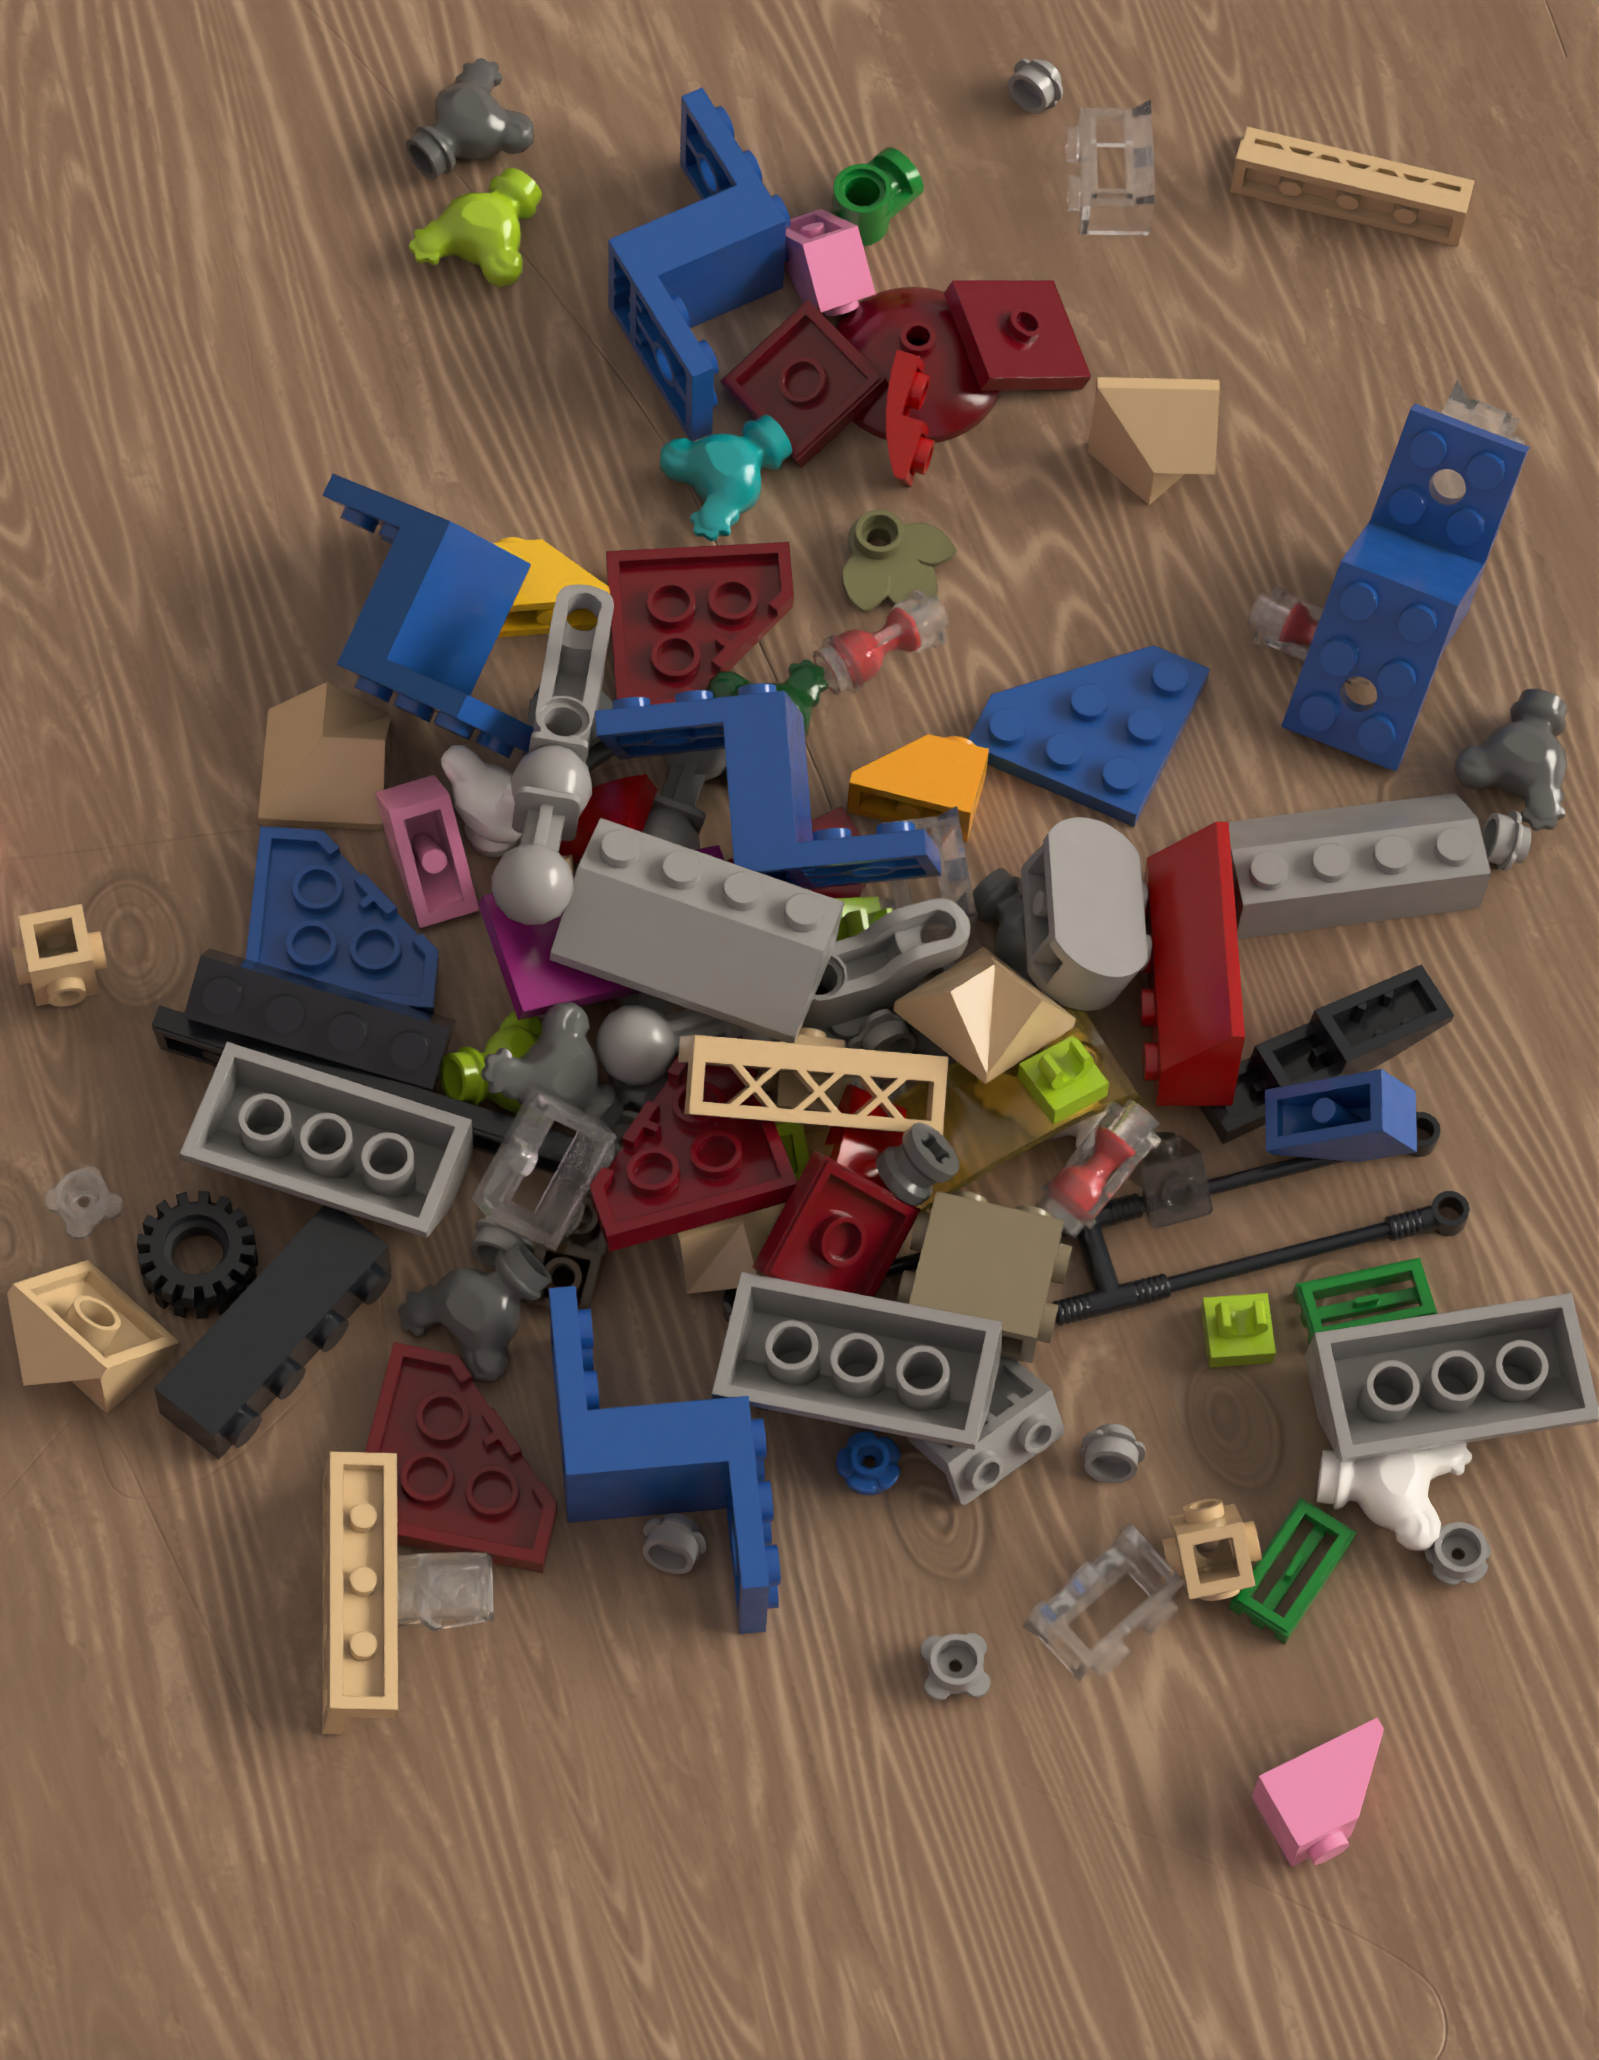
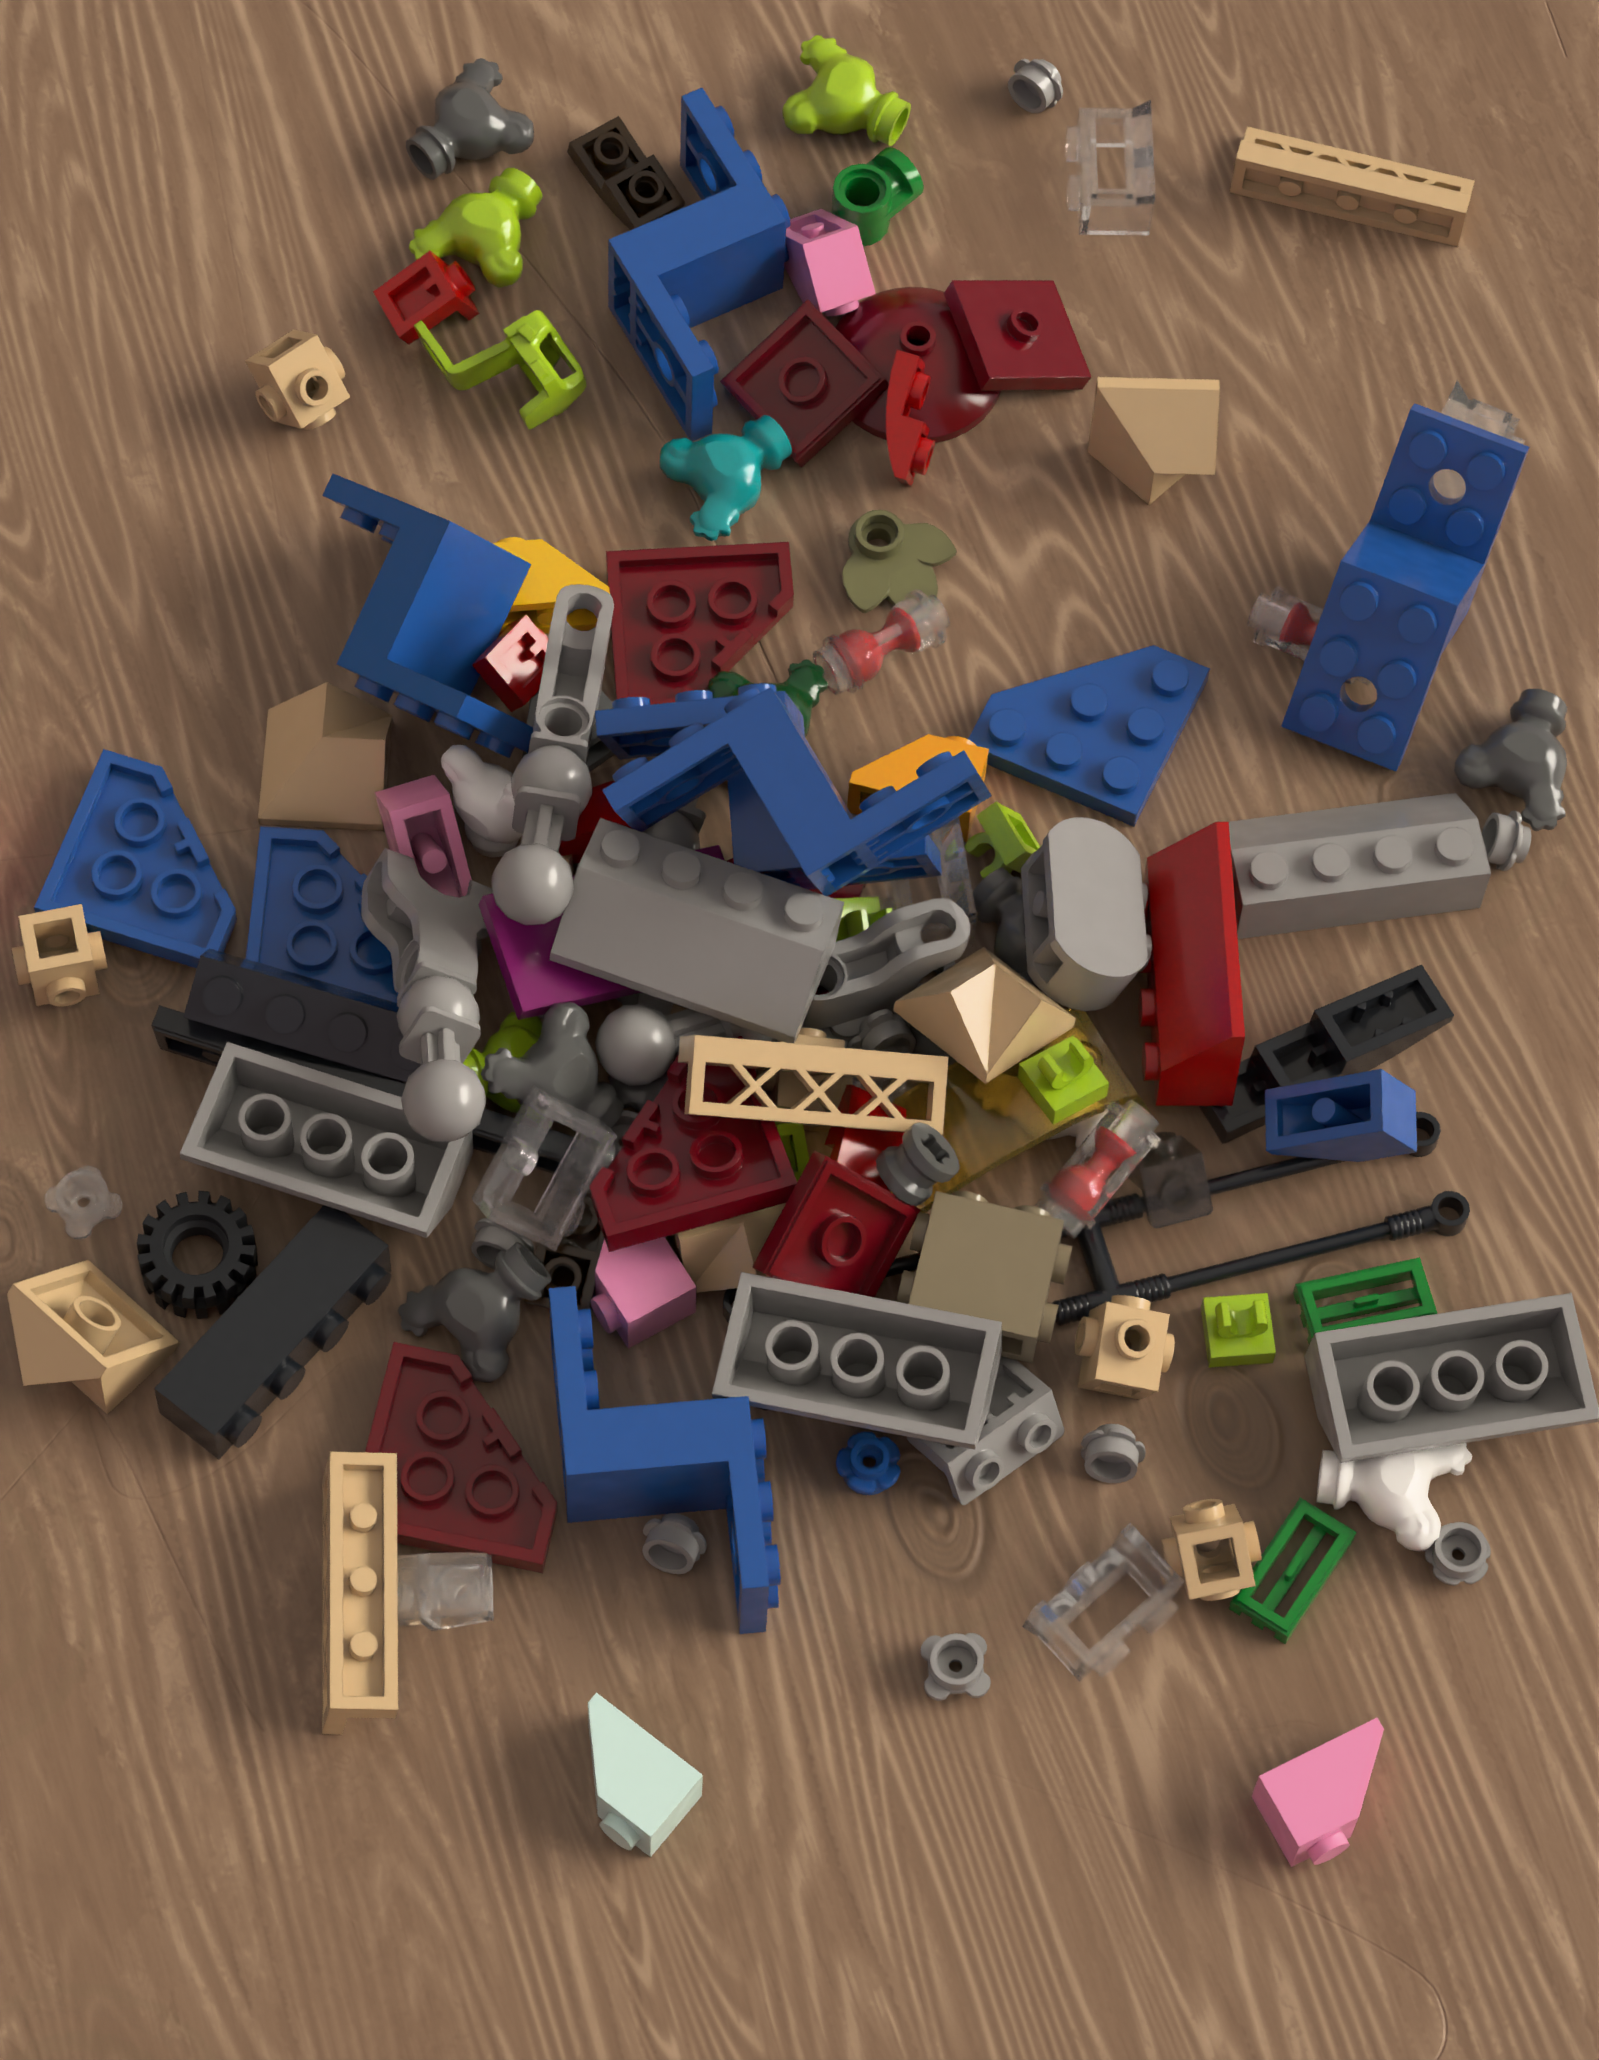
none -> blue plate [34,749,237,968]
none -> tan brick [245,330,350,430]
none -> light grey piece [361,848,493,1142]
none -> red bracket [373,251,480,345]
none -> lime piece [414,310,587,429]
none -> red bracket [472,614,548,712]
none -> dark brown slope [567,116,685,230]
none -> light aqua slope [588,1692,703,1857]
none -> bright pink slope [590,1237,697,1349]
none -> blue bracket [602,687,992,896]
none -> lime animal [782,35,911,146]
none -> lime tile [964,801,1040,879]
none -> tan brick [1075,1295,1175,1400]

